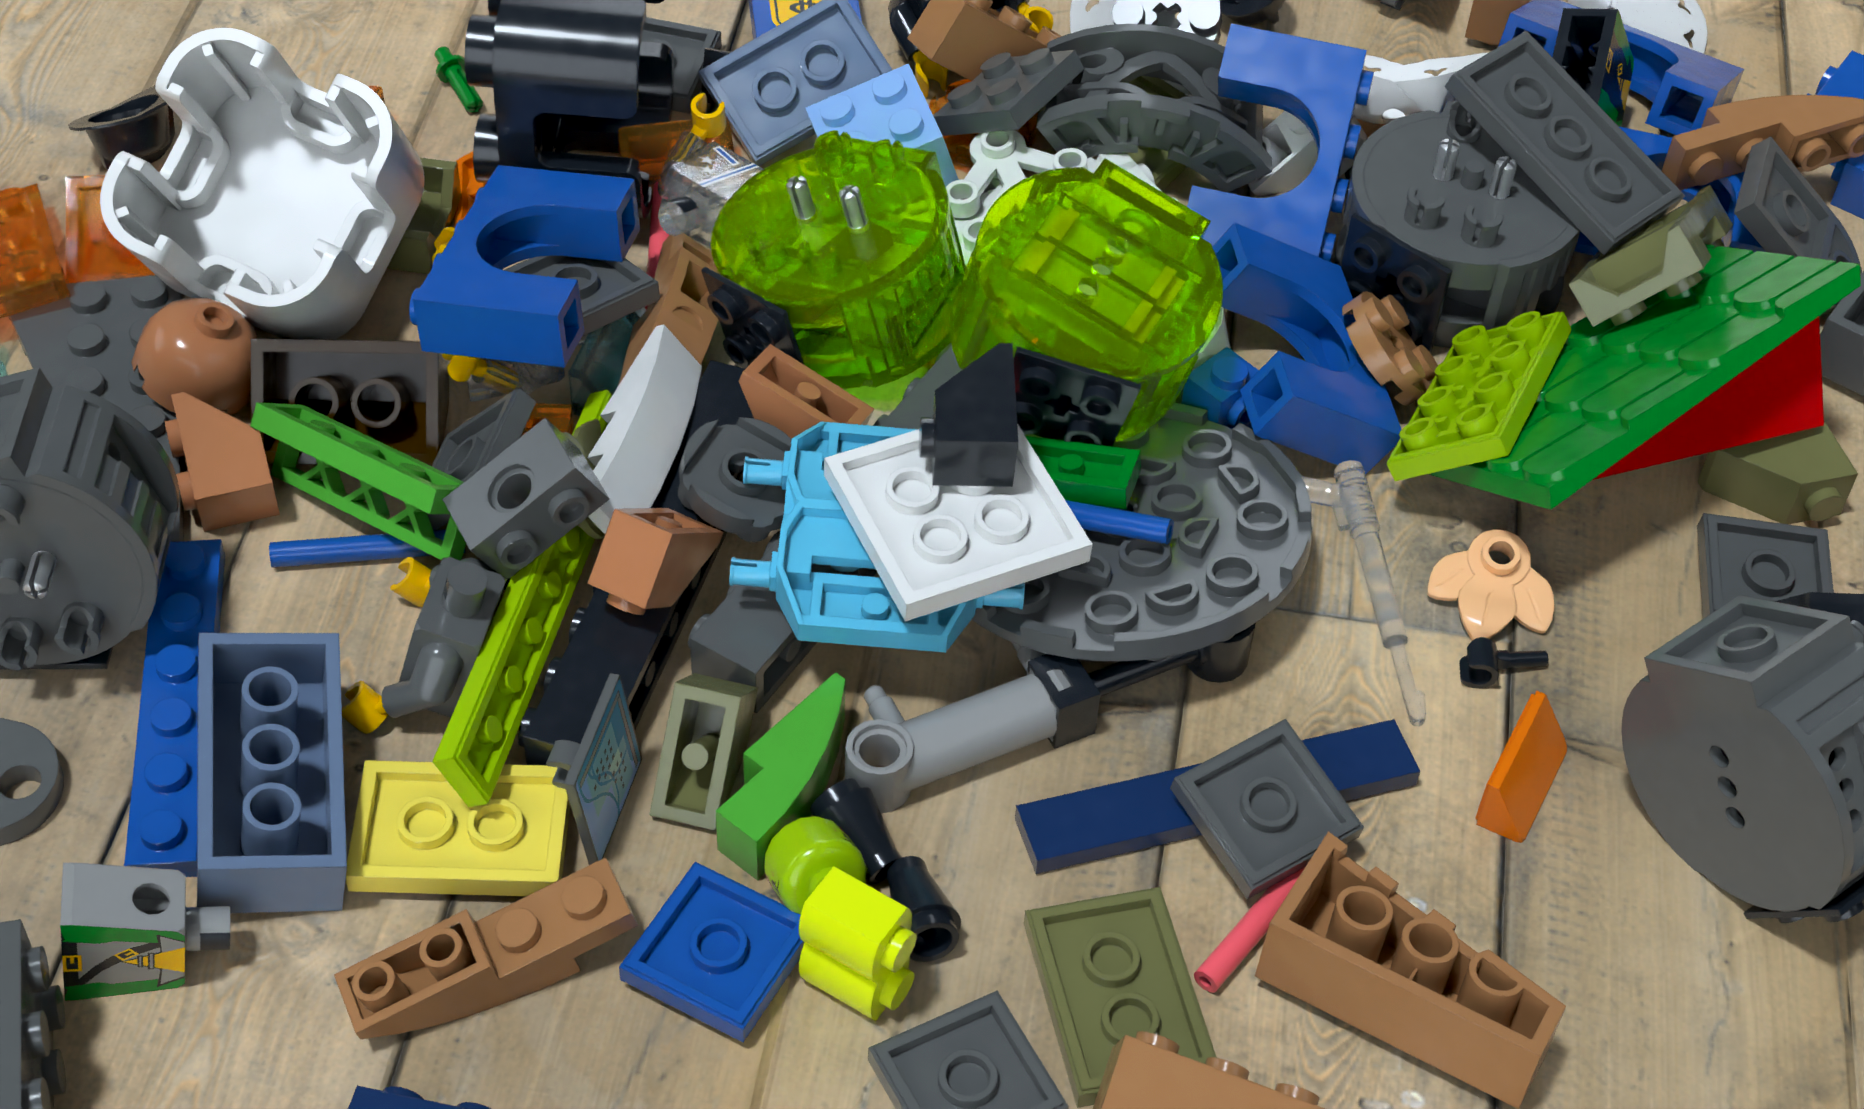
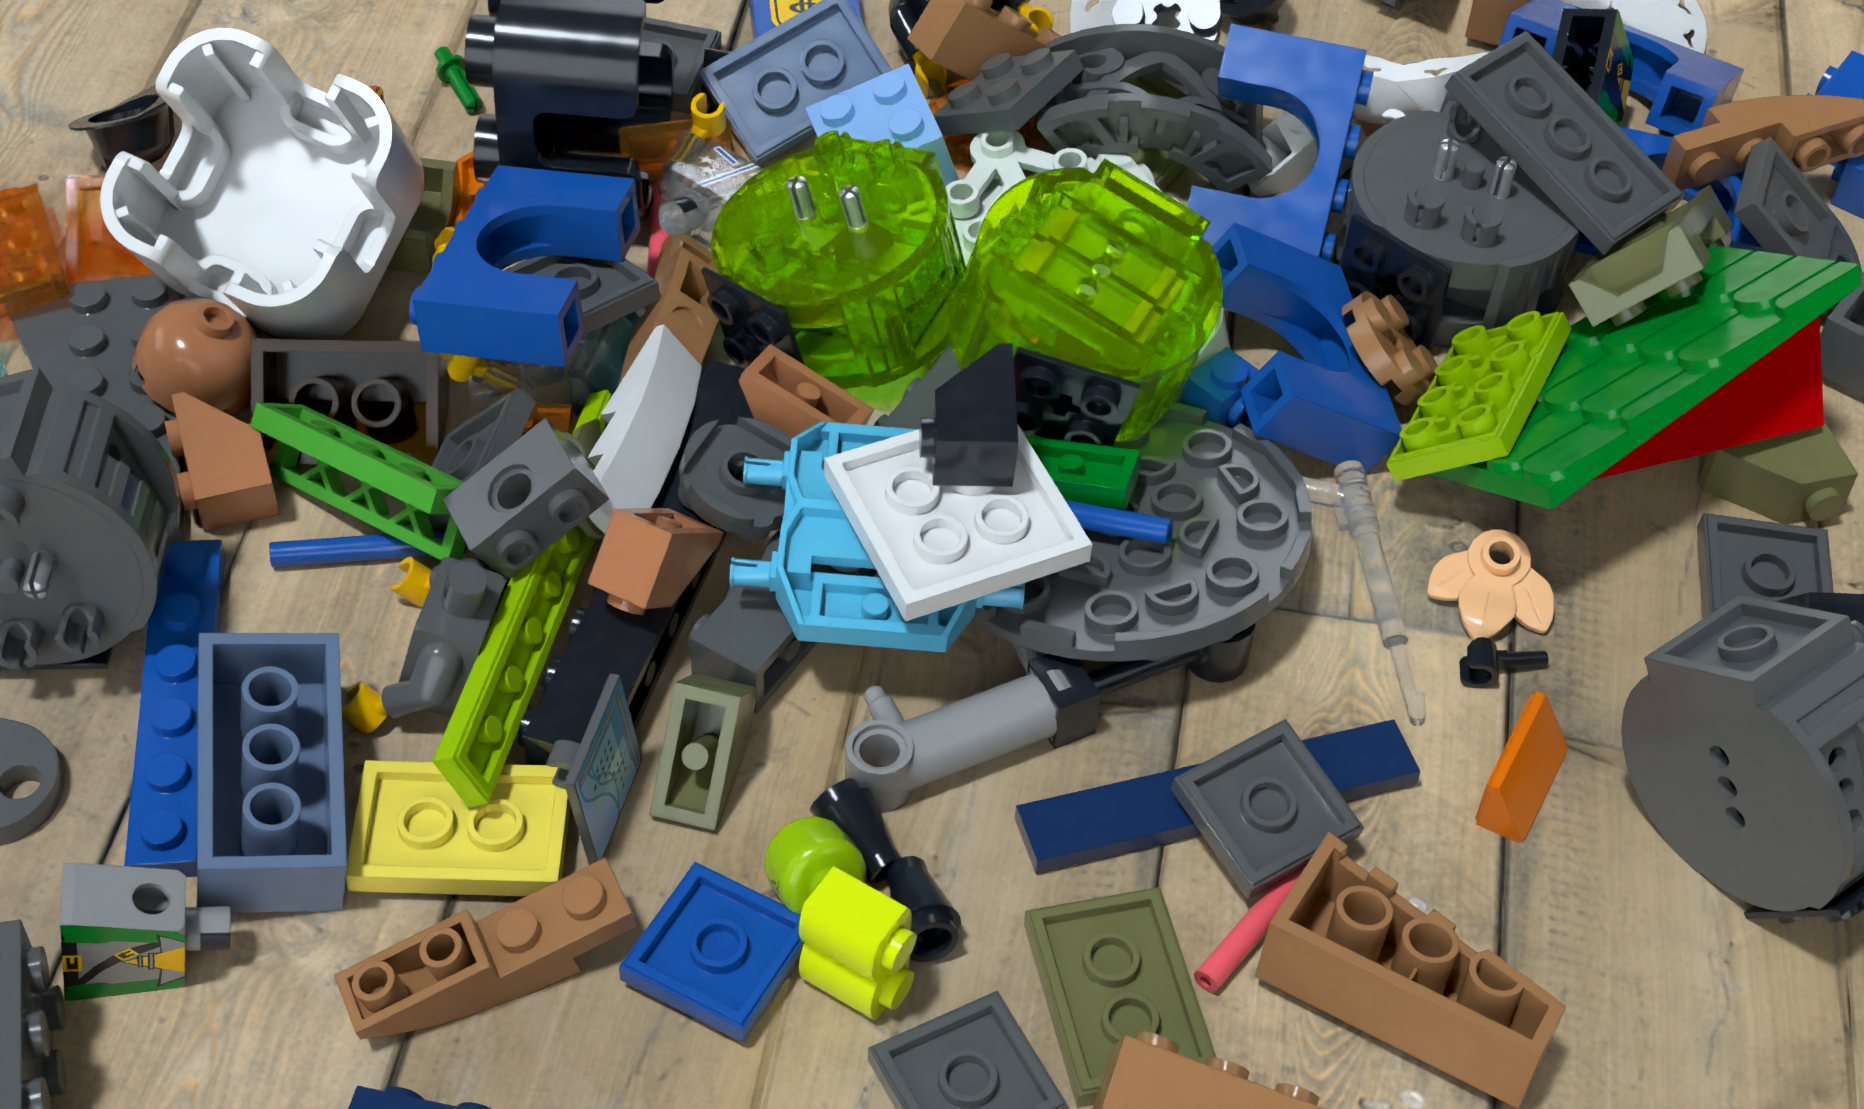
bright green slope [716,672,846,881] -> none

